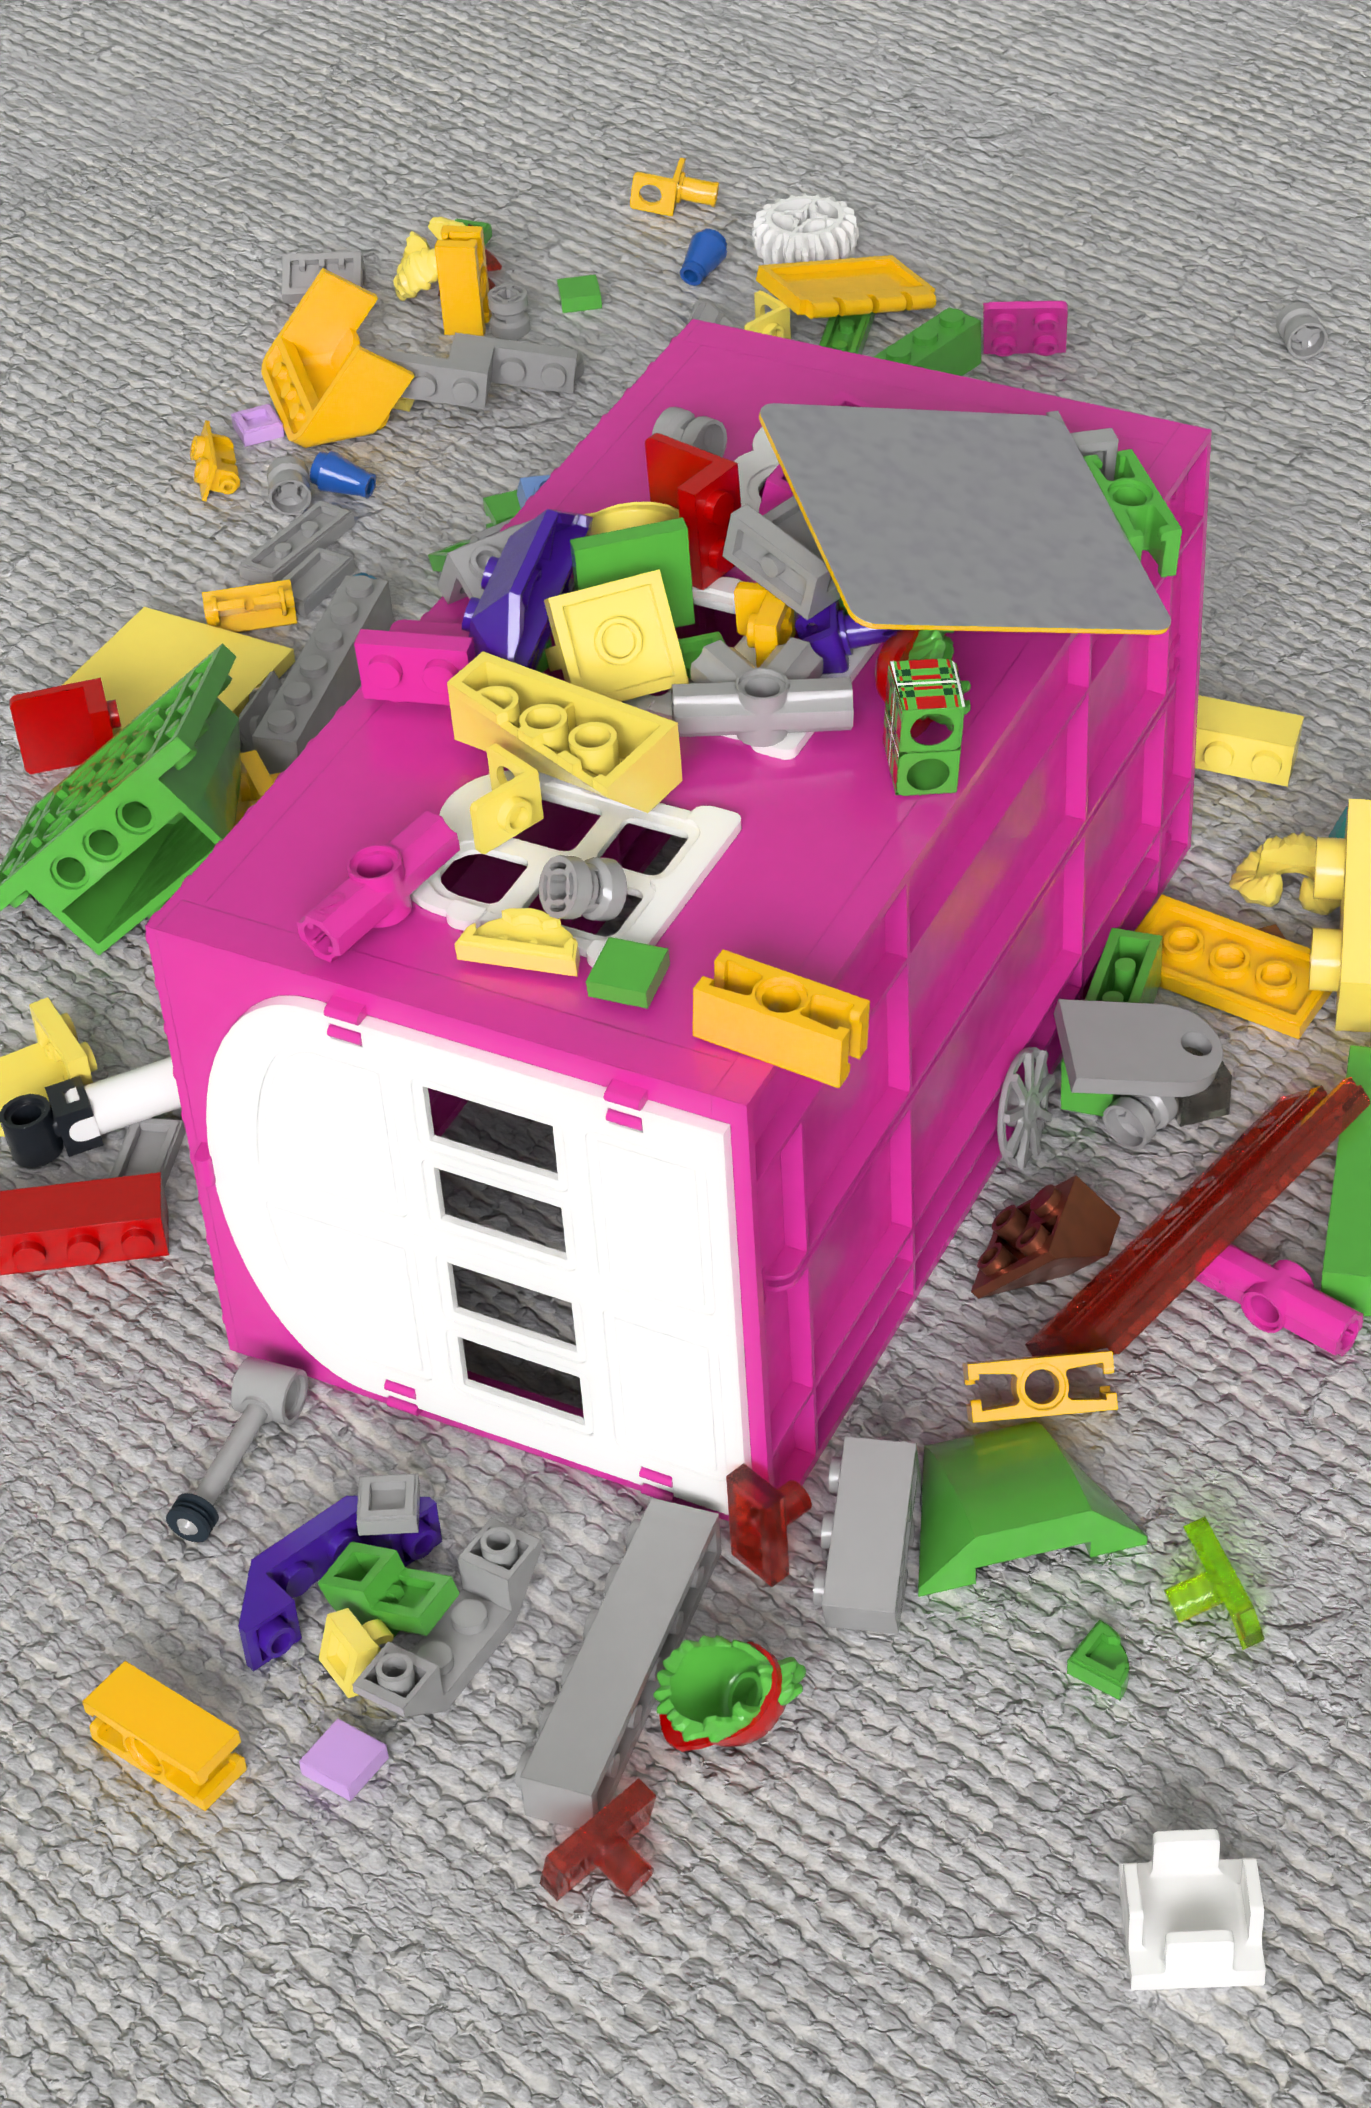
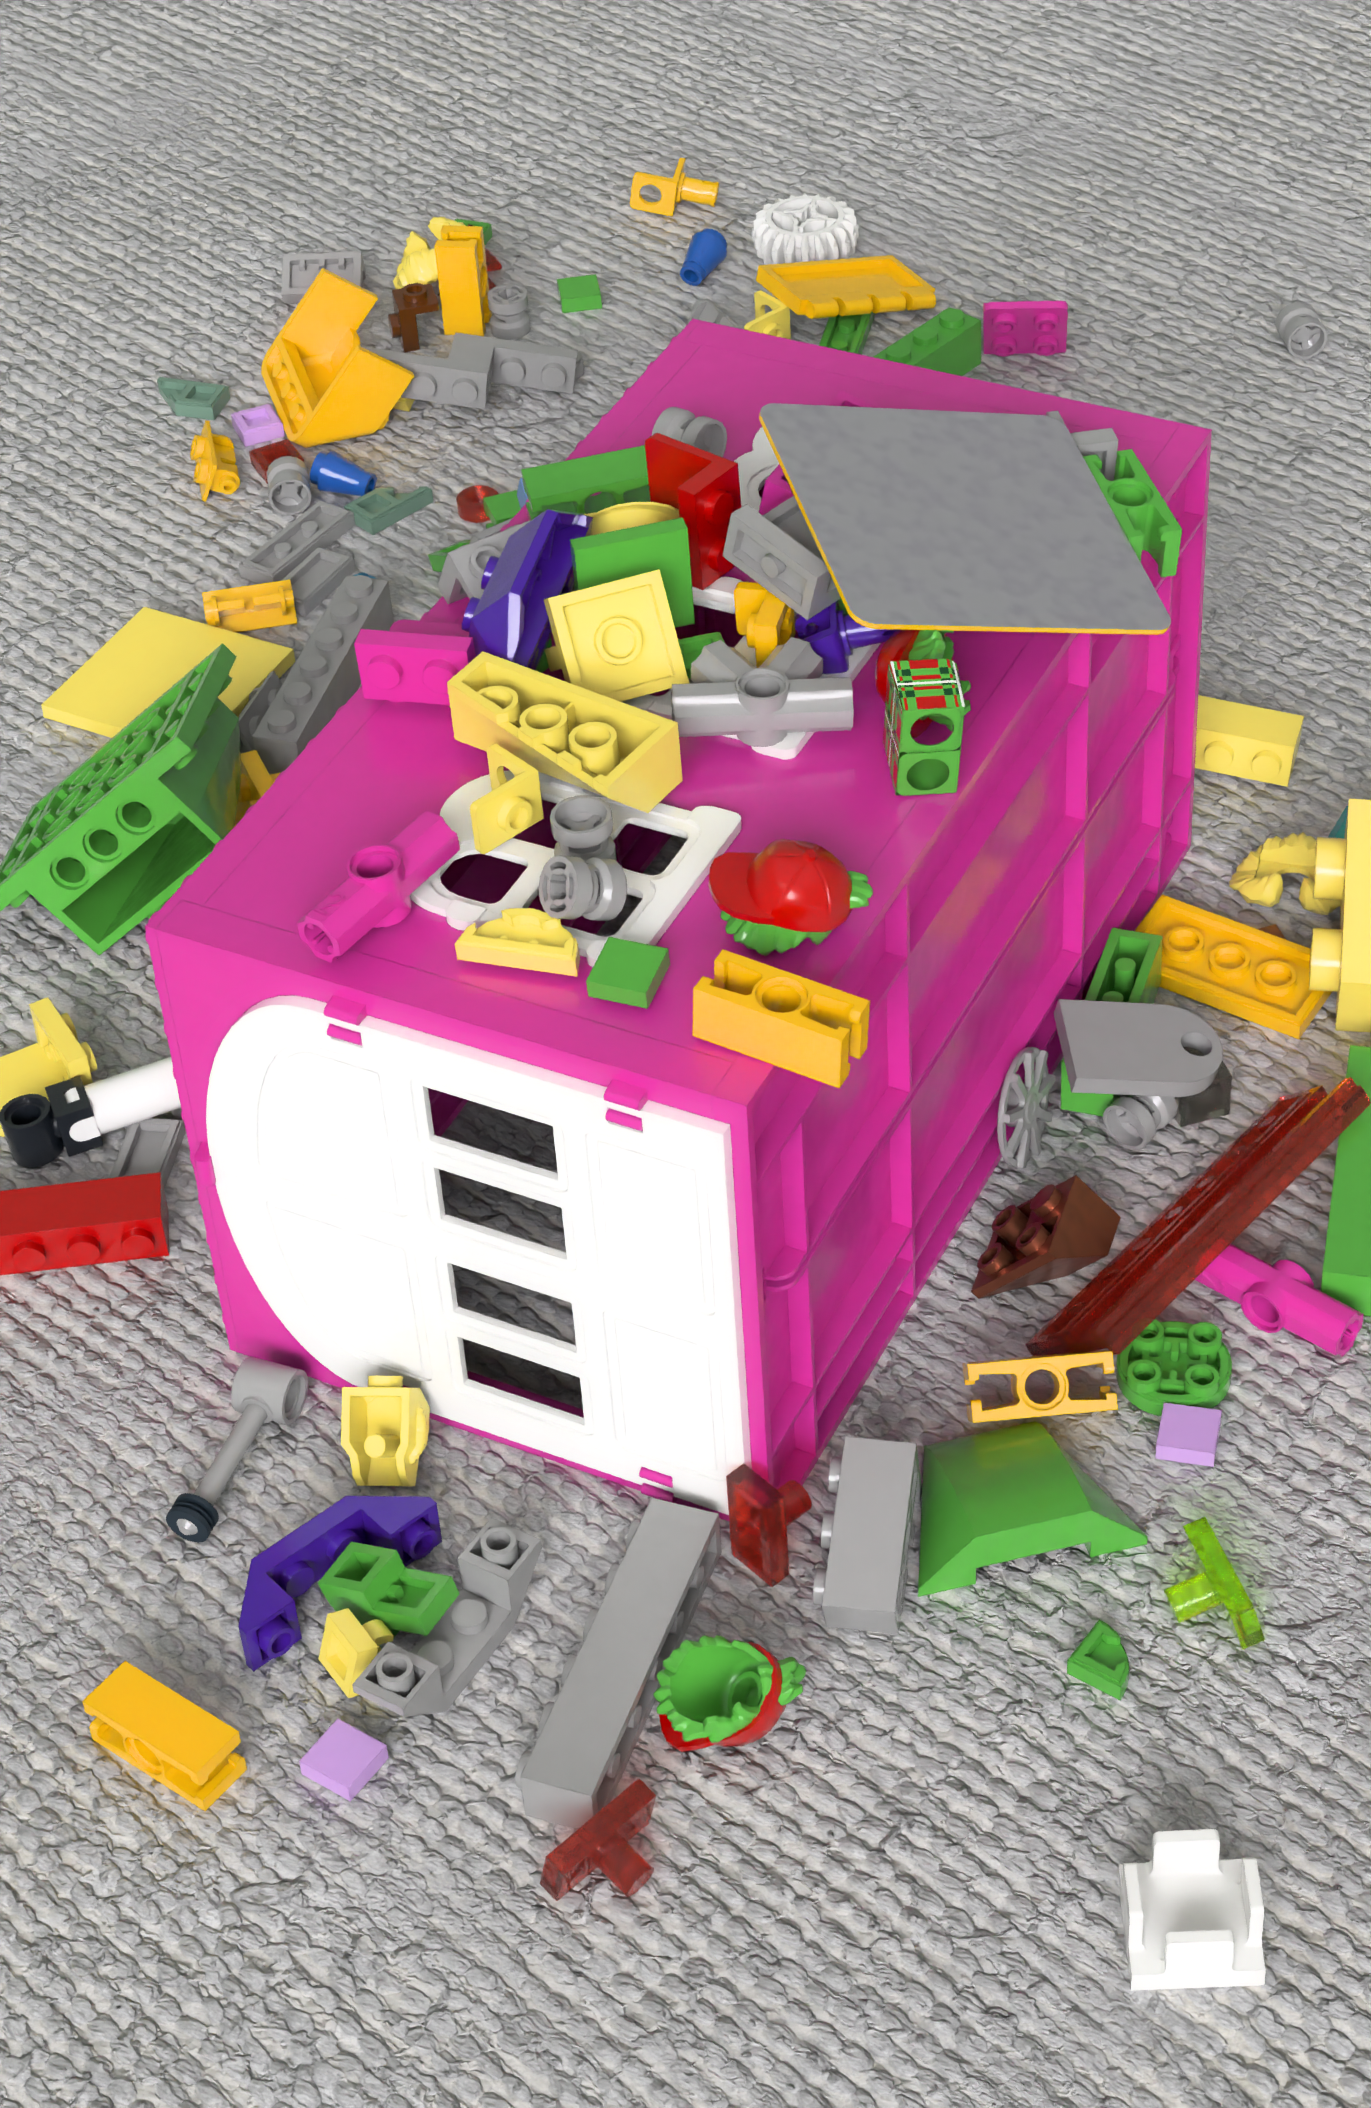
red bracket [9,677,121,774] -> none
light grey tile [356,1473,420,1536] -> none
none -> sand green tile [157,377,230,420]
none -> clear red tile [249,439,305,484]
none -> light yellow hand [341,1376,430,1487]
none -> sand green tile [344,486,434,535]
none -> reddish brown bracket [388,283,439,353]
none -> clear red tile [456,485,499,523]
none -> bright green piece [521,445,650,521]
none -> light grey wheel [550,795,617,861]
none -> red hair [709,839,873,956]
none -> bright green tile [1116,1318,1232,1416]
none -> lavender tile [1155,1402,1222,1467]

